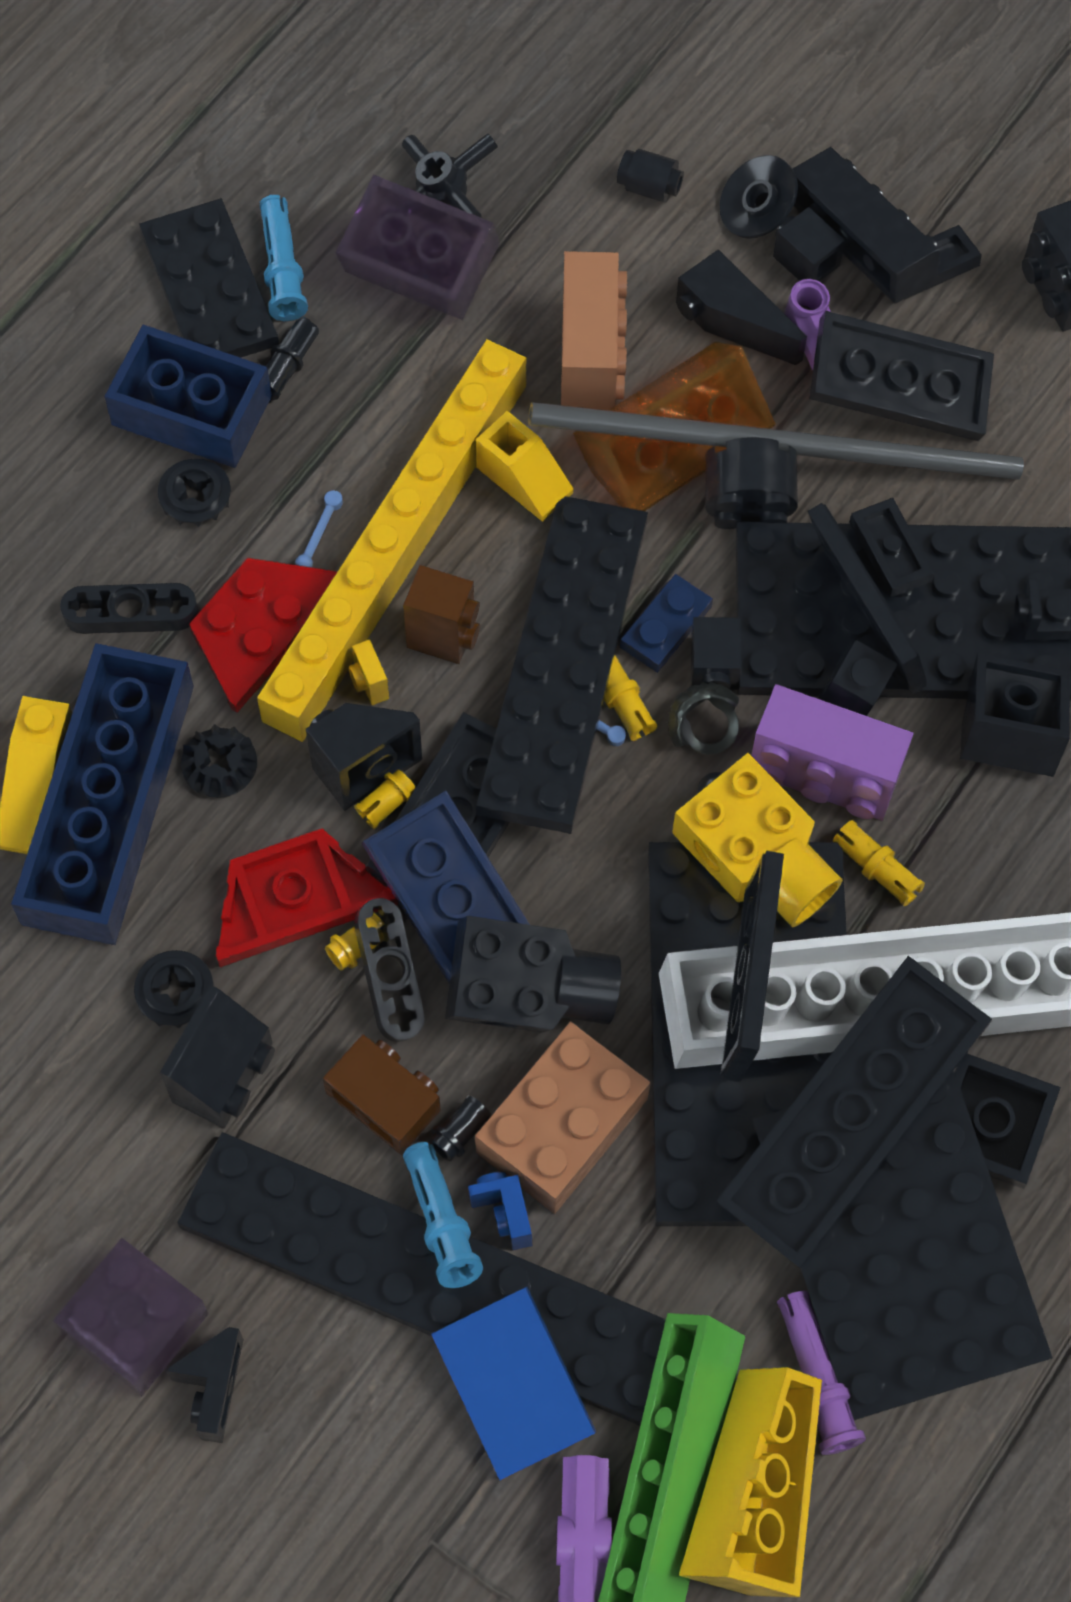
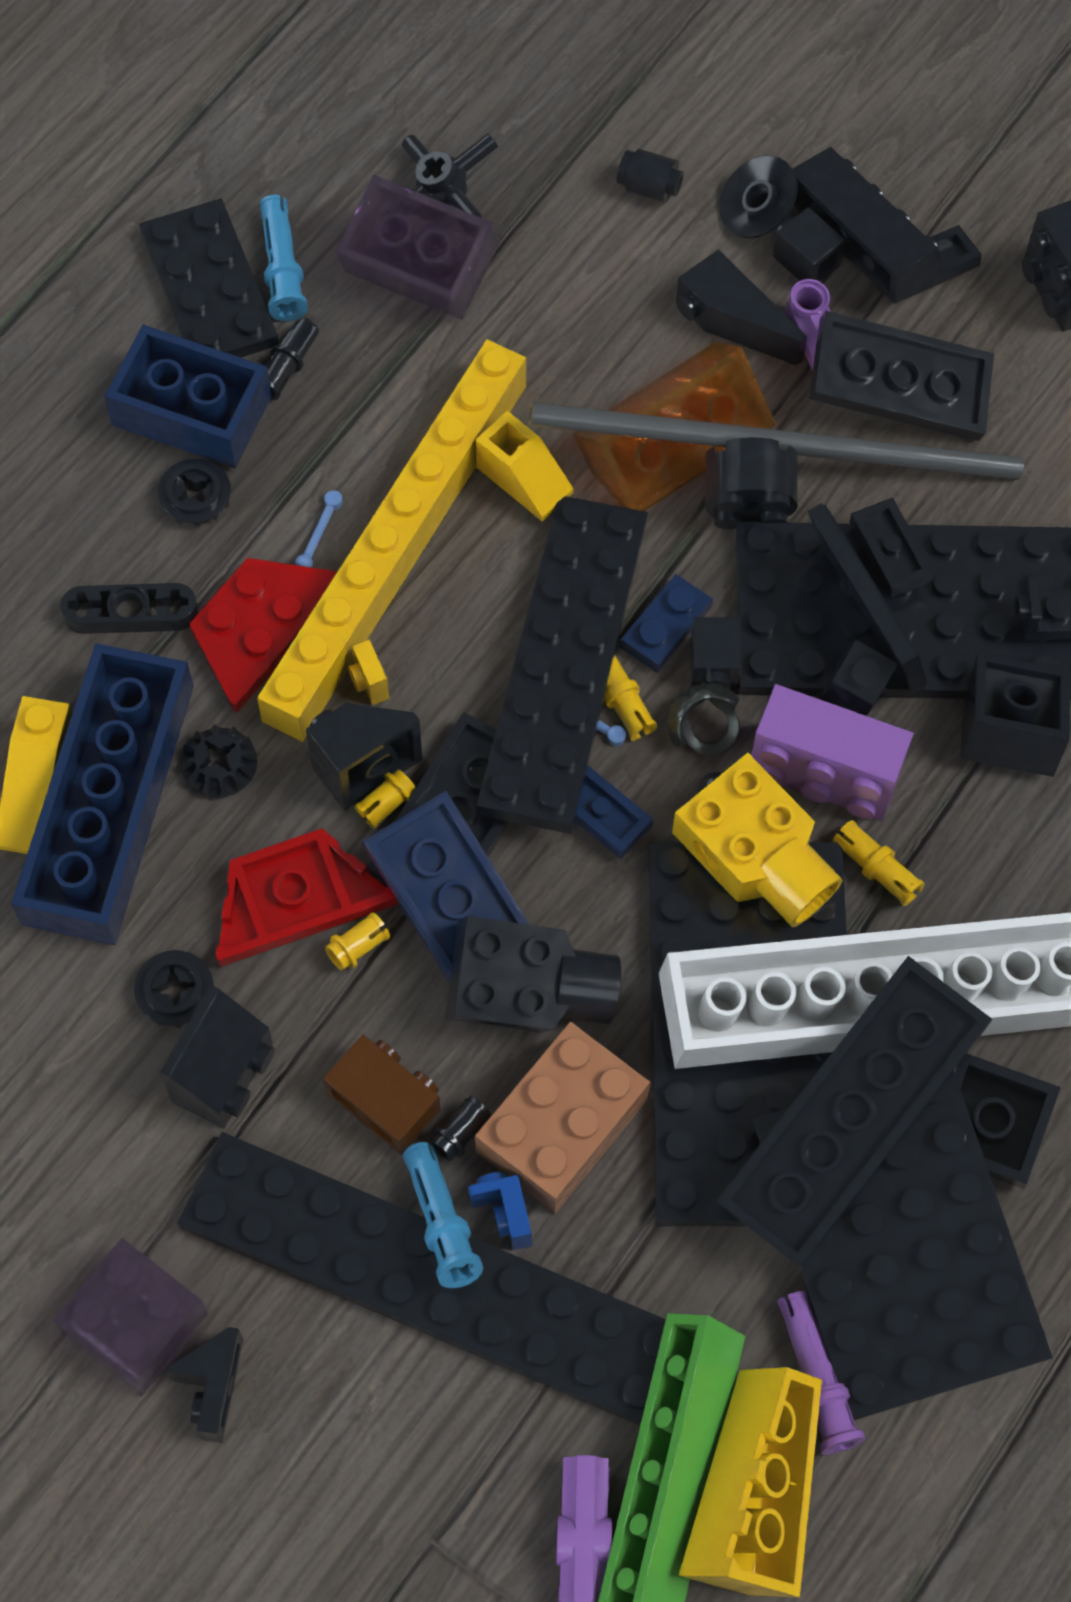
black beam [354,898,425,1042] -> none
reddish brown brick [403,565,480,664] -> none
blue tile [431,1287,596,1480] -> none
nougat brick [561,251,627,411] -> none
black tile [720,850,784,1082] -> none
none -> dark blue plate [575,766,653,859]

